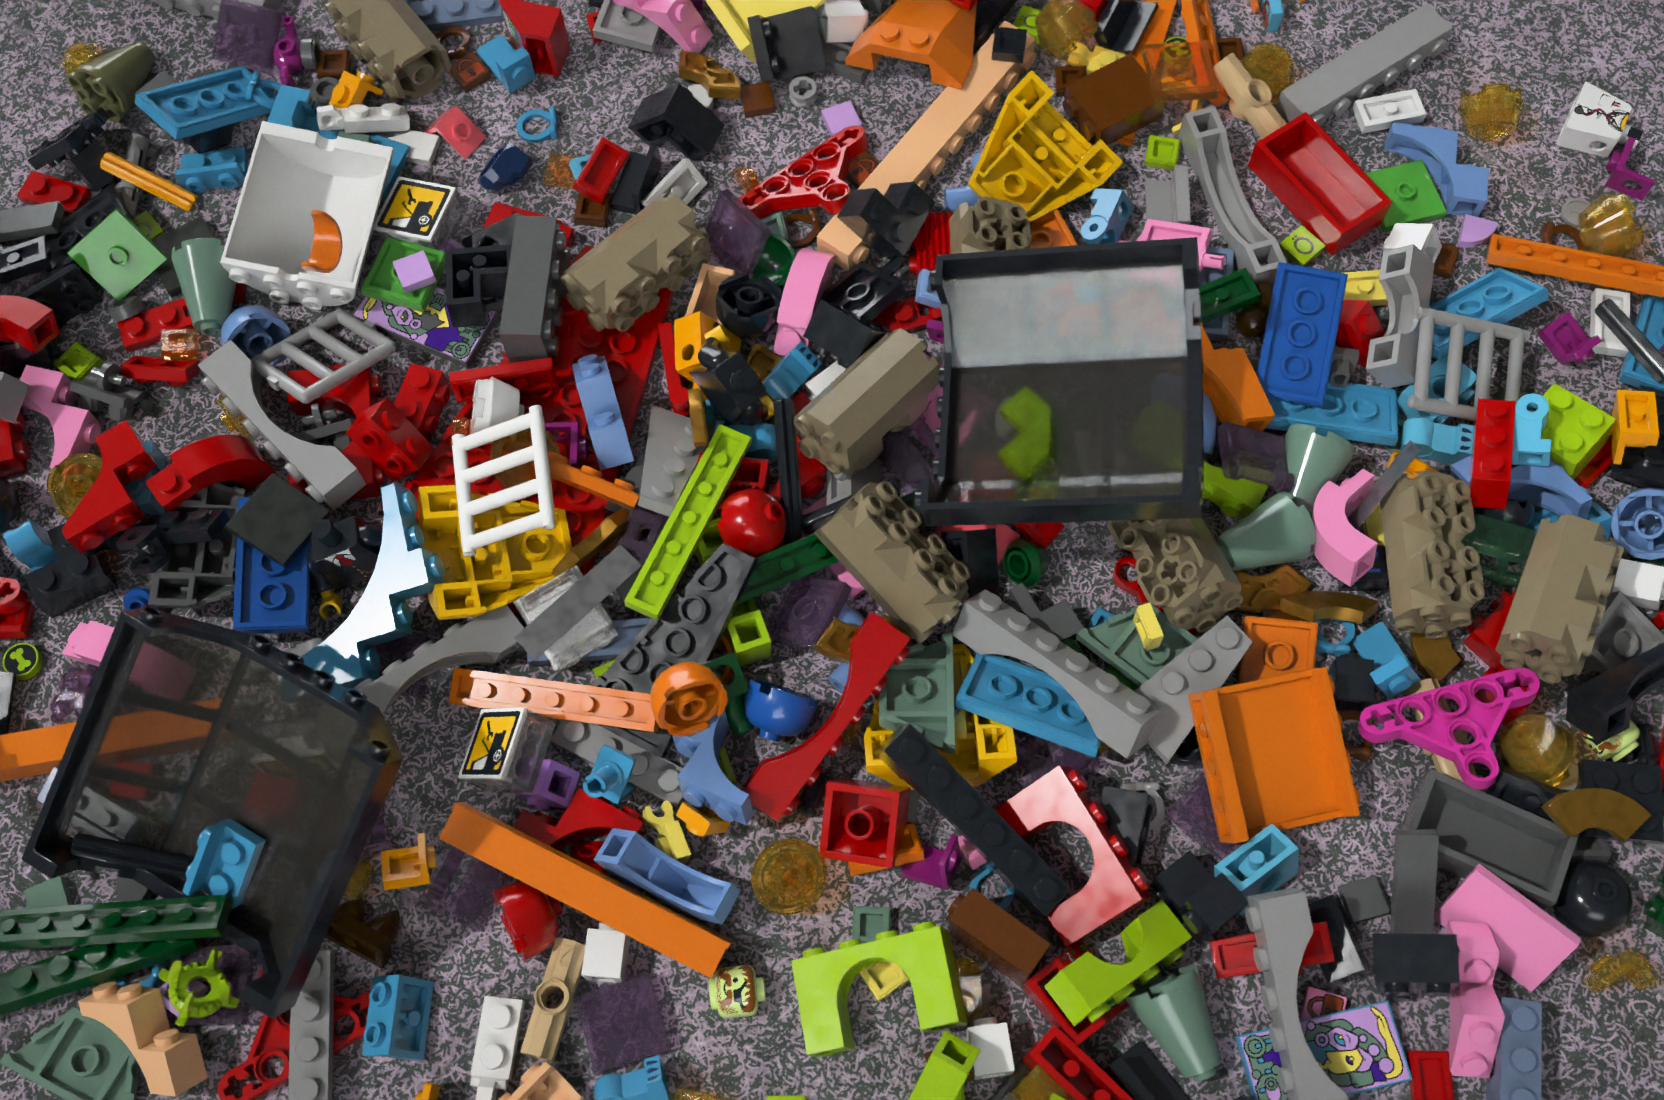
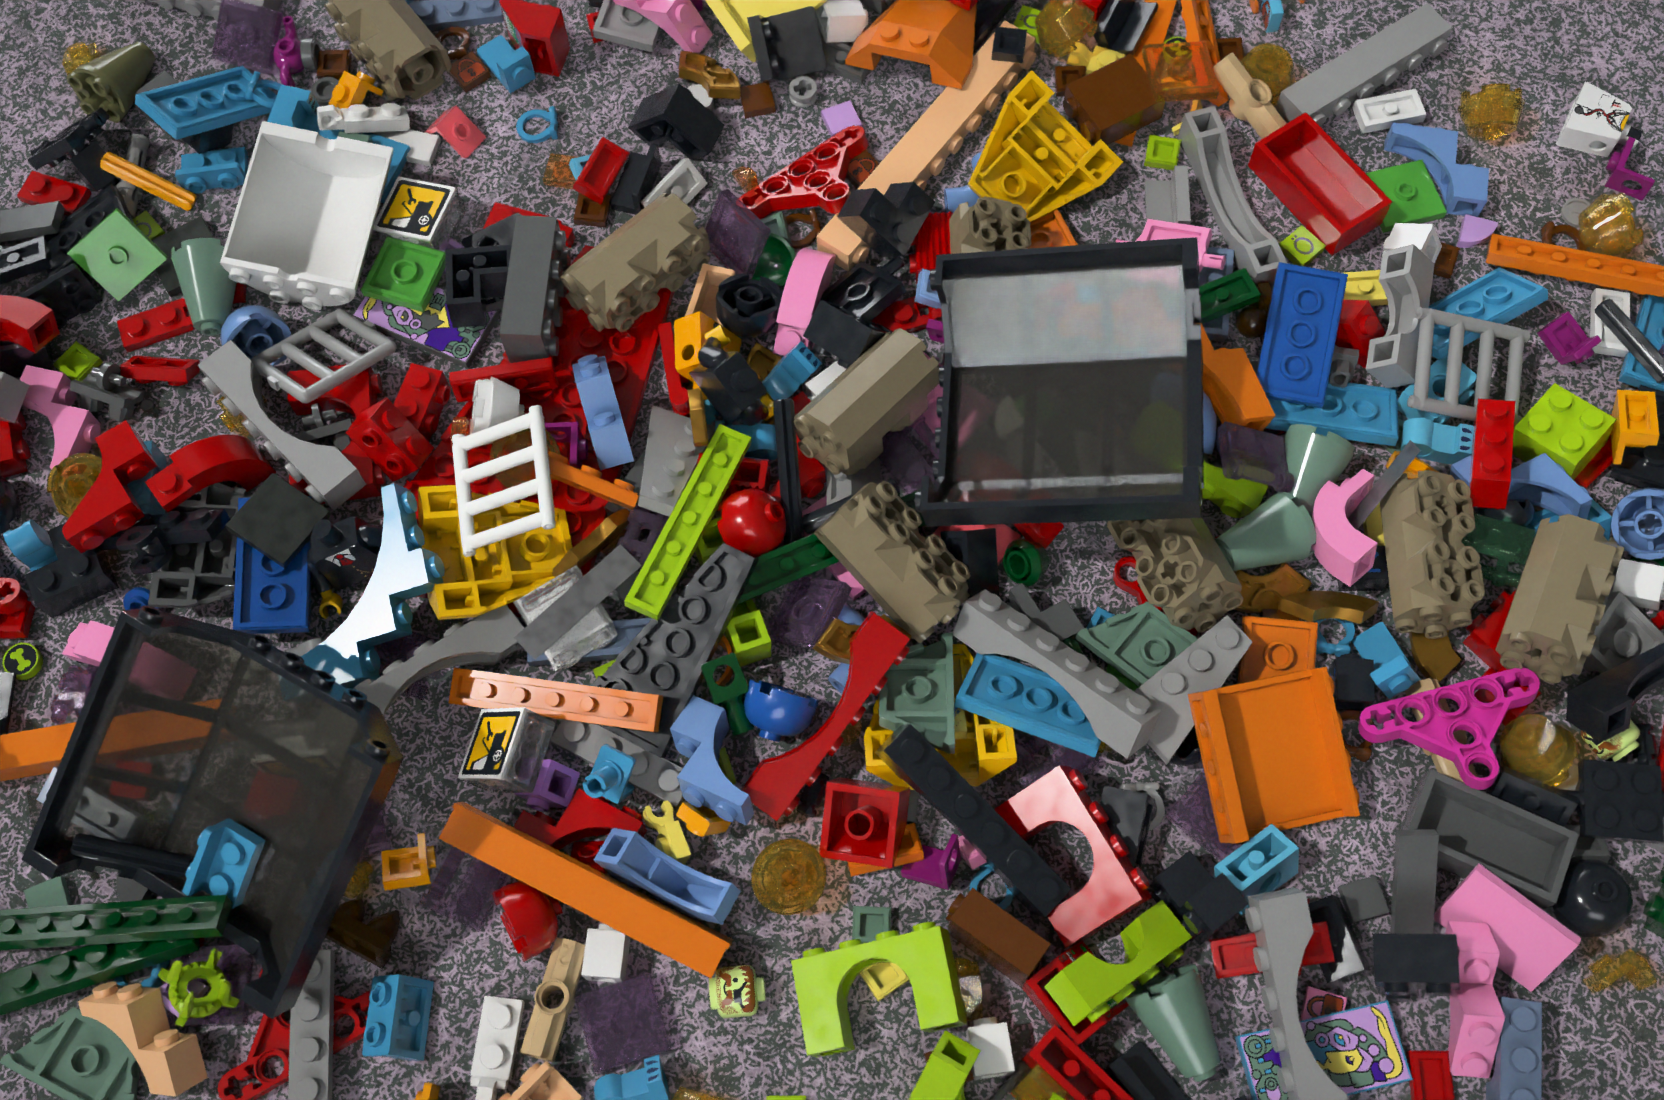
dark grey tile [108,296,145,322] -> none
clear orange tile [161,329,198,361] -> none
orange helmet [301,210,343,273] -> none
lavender tile [393,250,437,294] -> none
dark blue rock [478,142,533,191] -> none
orange cylinder [650,662,728,737] -> none
clear neon green tile [997,386,1051,481] -> none
dark azure leg [1080,188,1134,245] -> none
light yellow tile [1133,602,1164,651] -> none
medium azure leg [1512,393,1551,466] -> none
pearl gold tile [1541,788,1651,841] -> none

